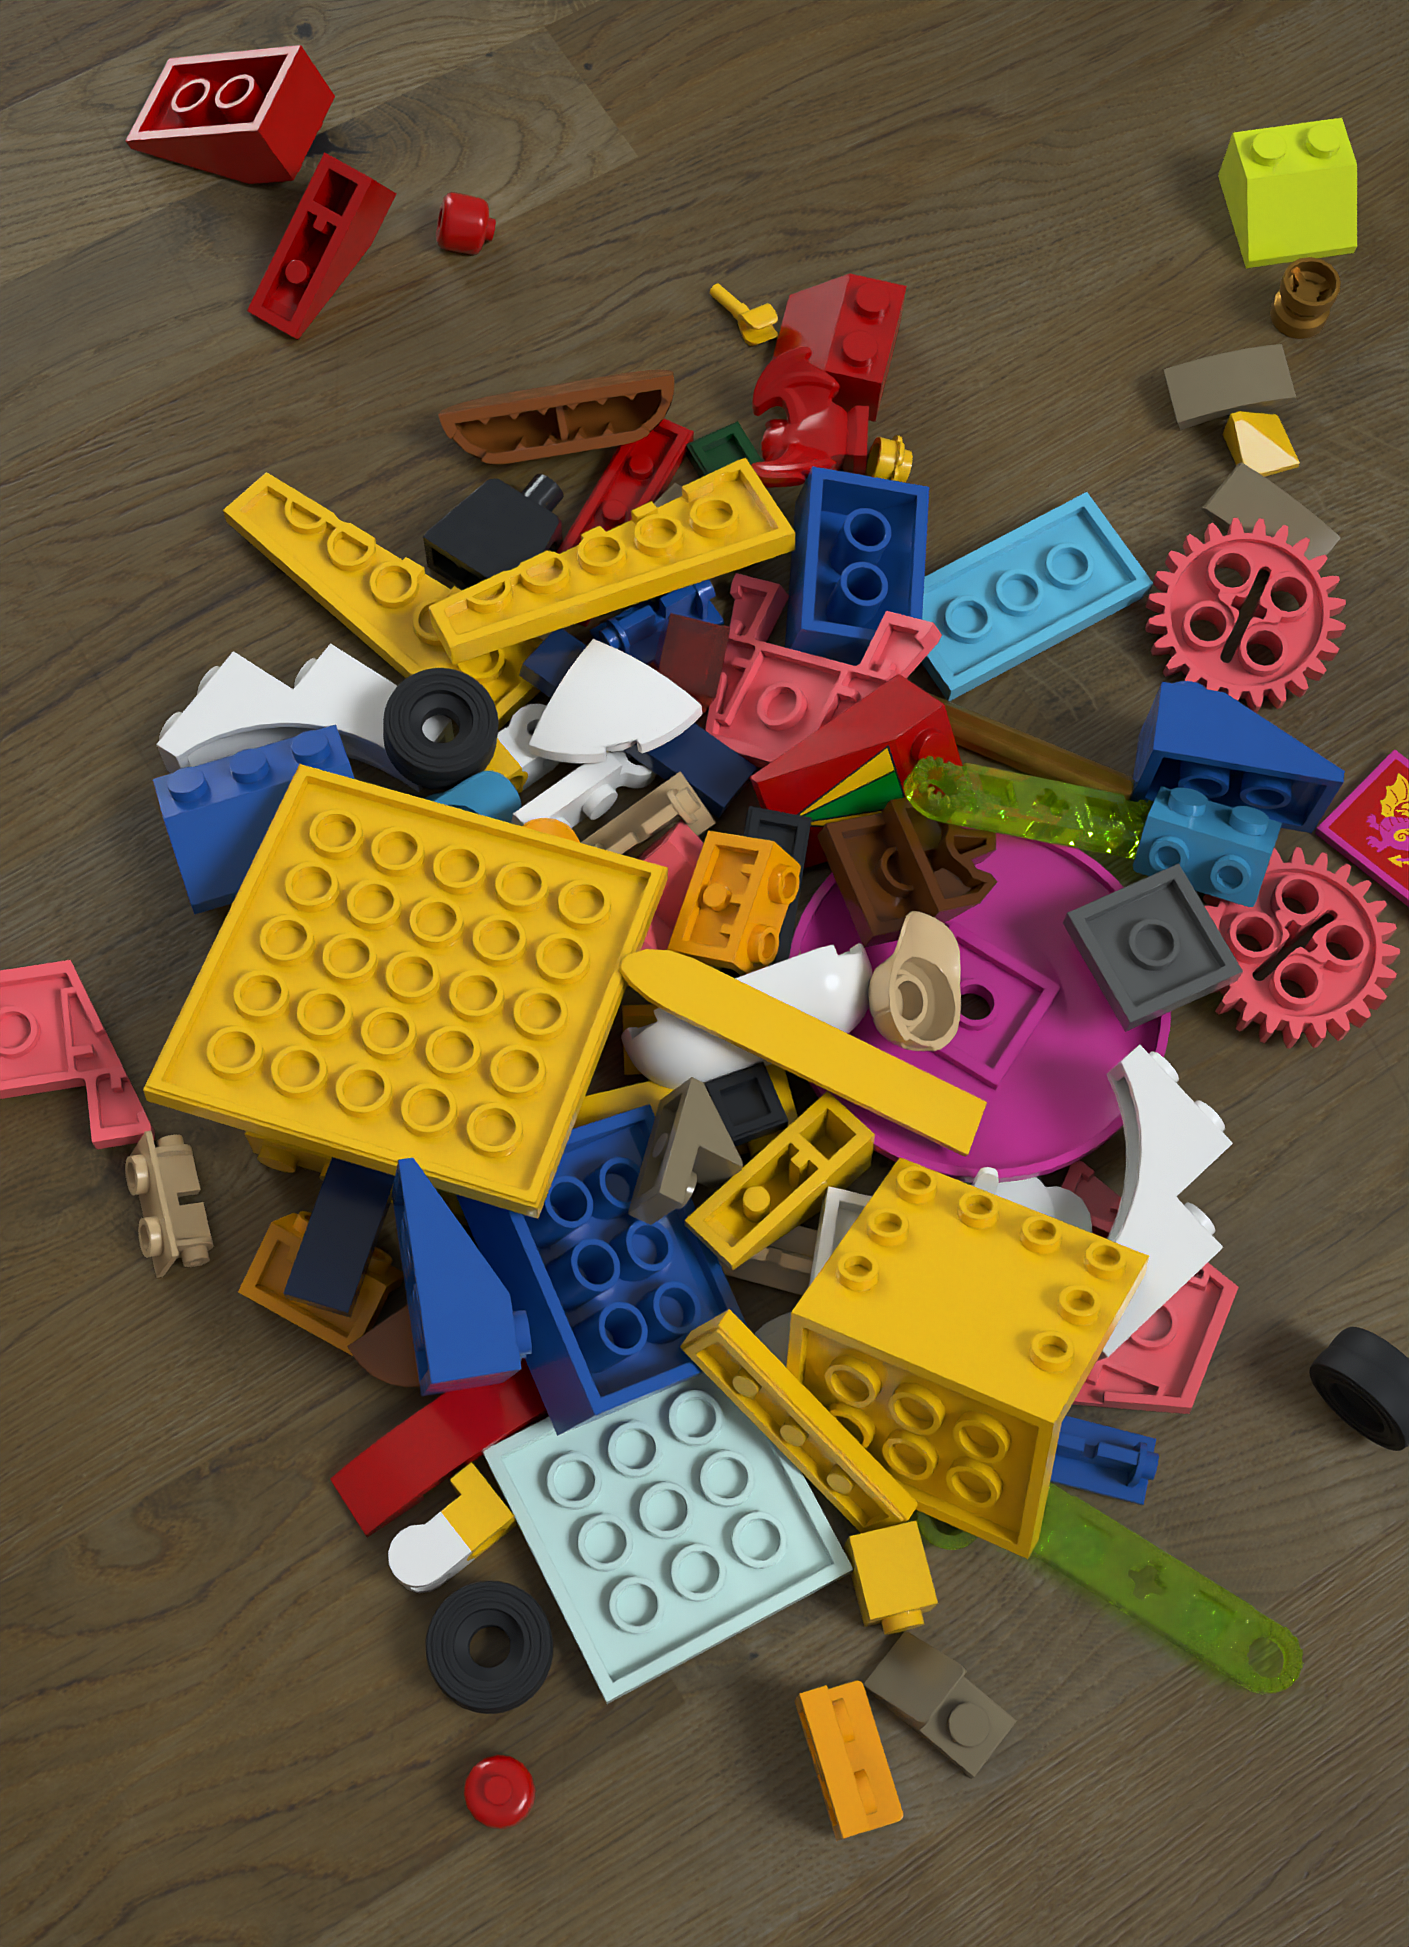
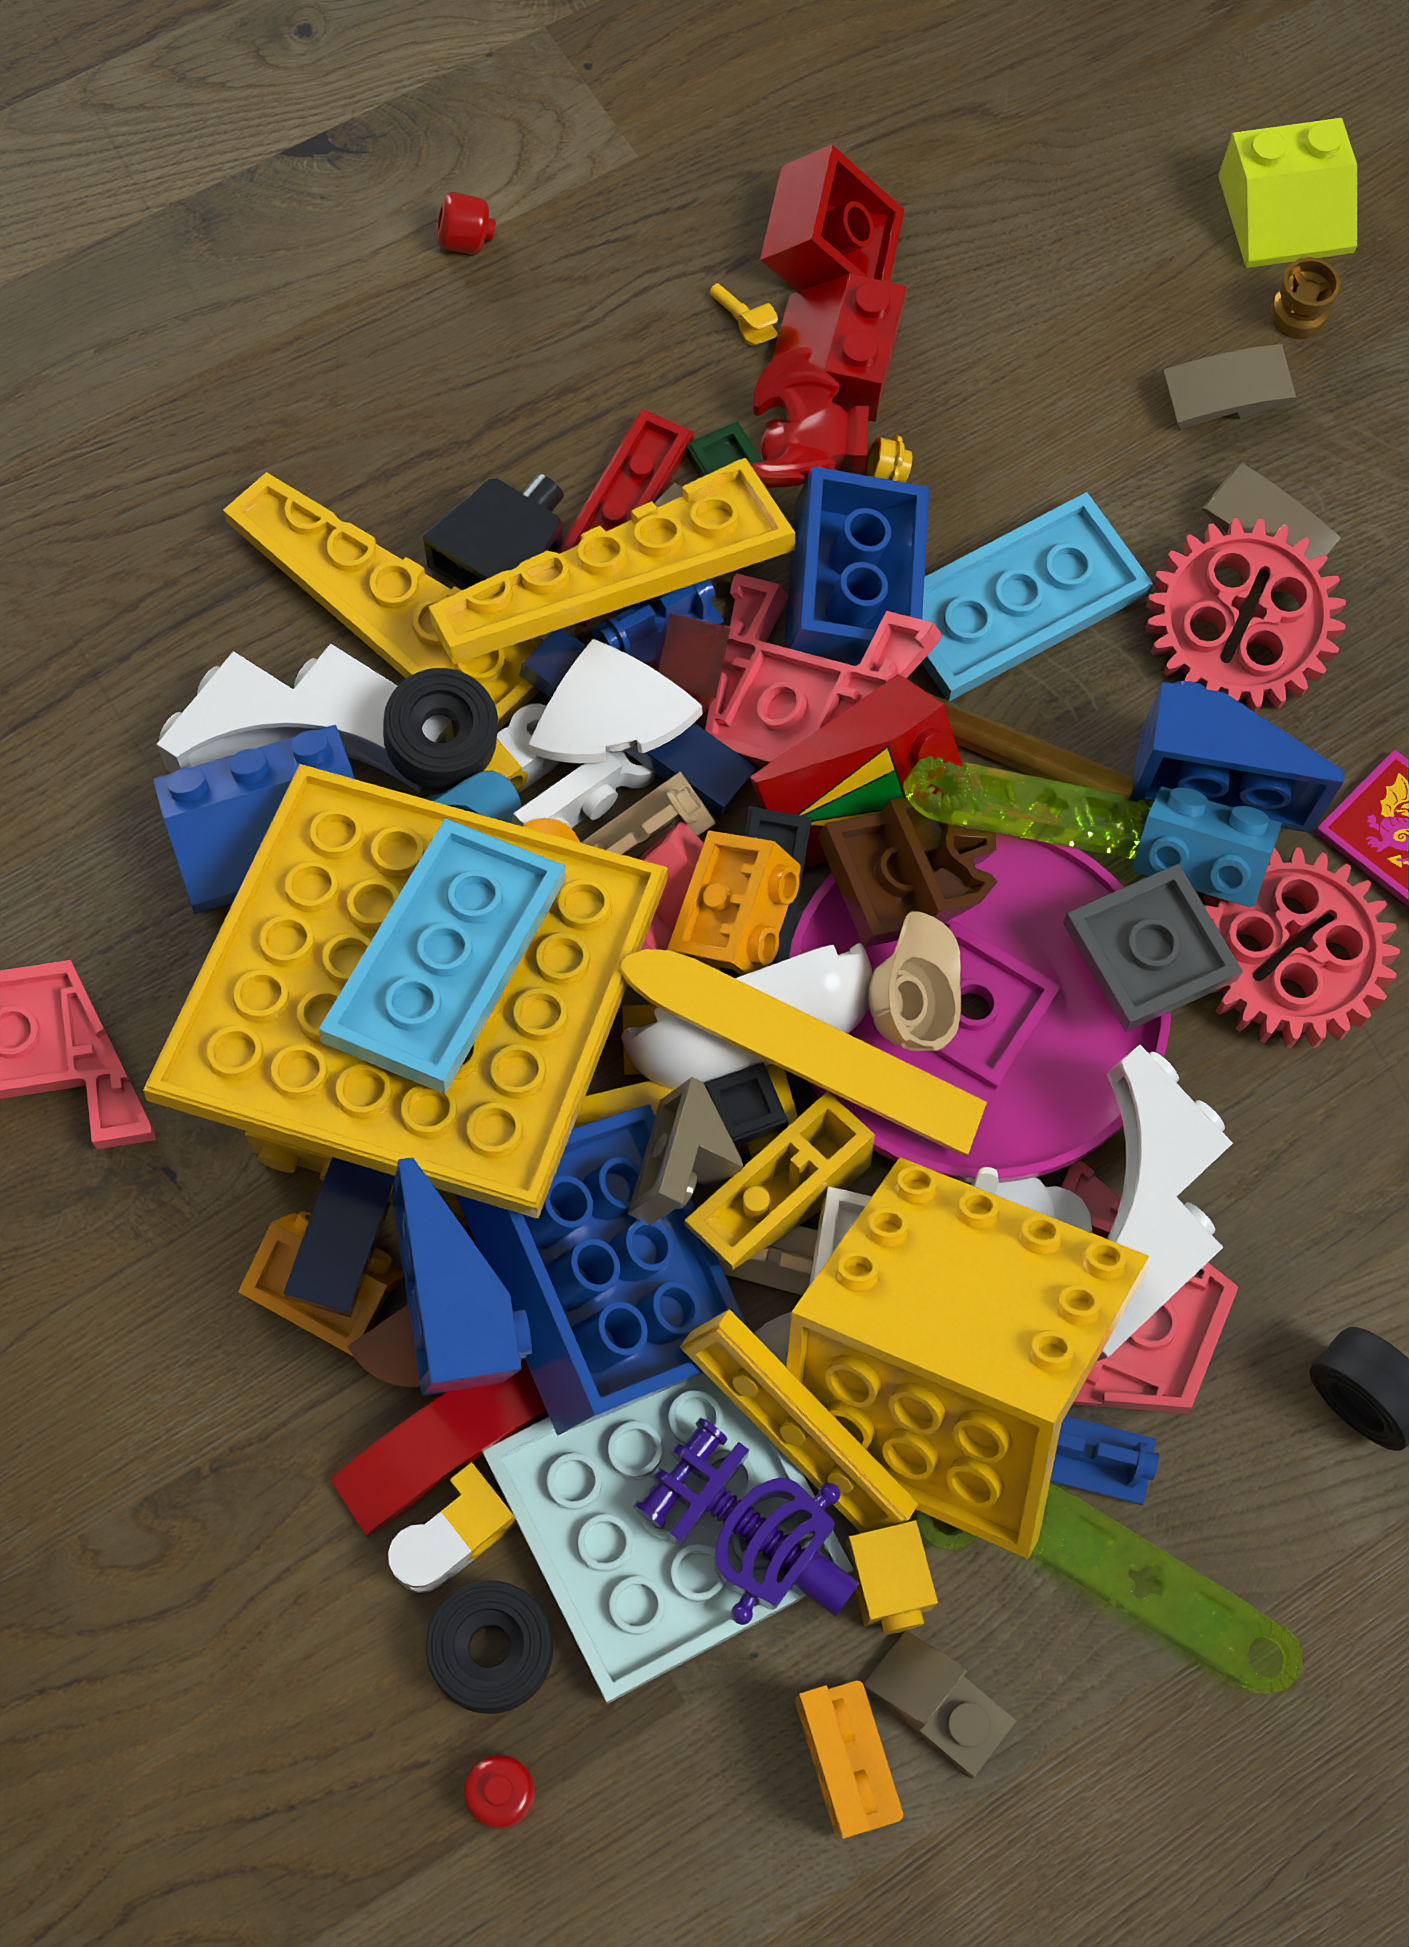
red slope [125,45,335,184] -> none
tan hinge [125,1131,214,1278] -> none
red slope [247,152,397,340] -> none
dark orange brick [438,370,675,464] -> none
yellow slope [1222,411,1300,477] -> none
none -> medium azure plate [319,818,566,1094]
none -> dark purple torso [633,1418,860,1625]
none -> red slope [760,144,905,292]

